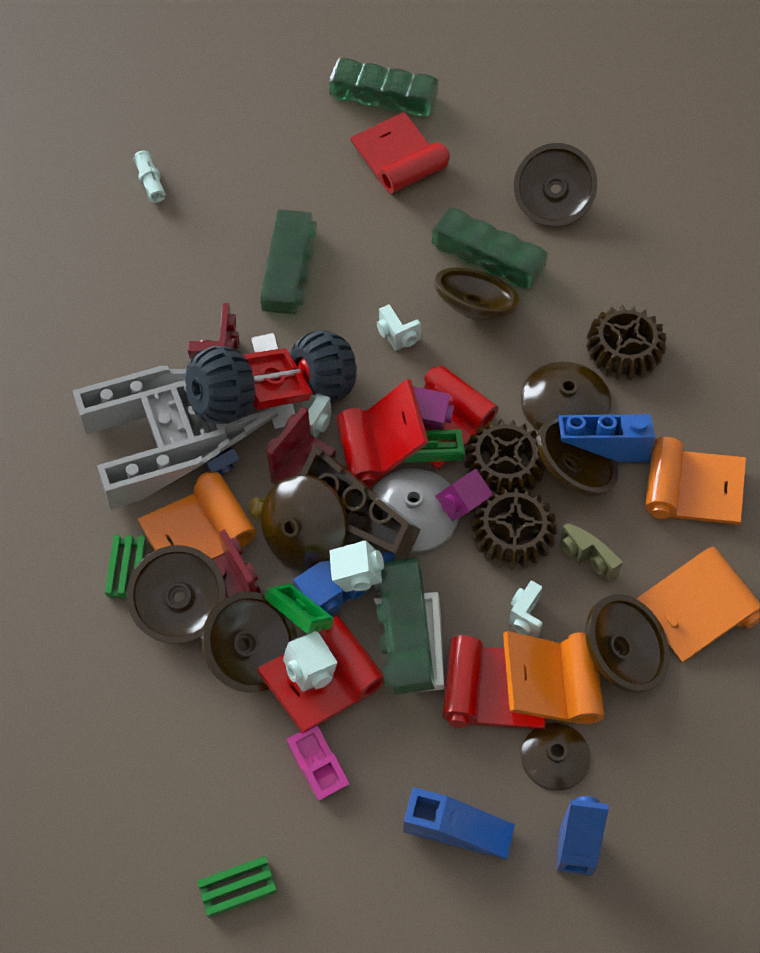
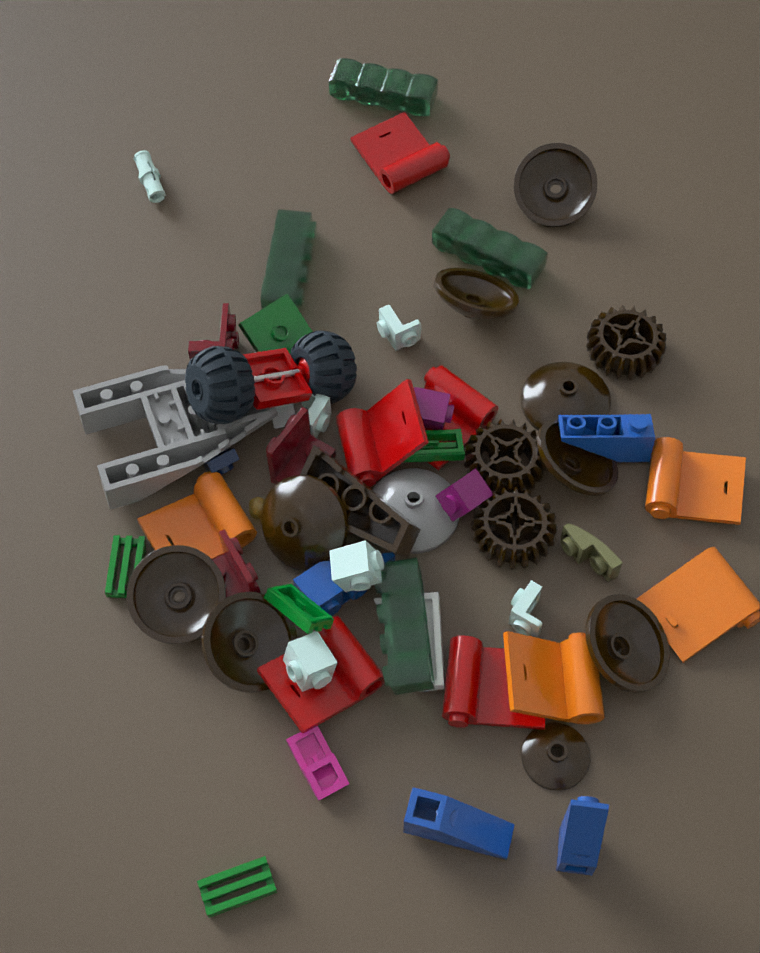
none -> green plate [238,293,313,353]

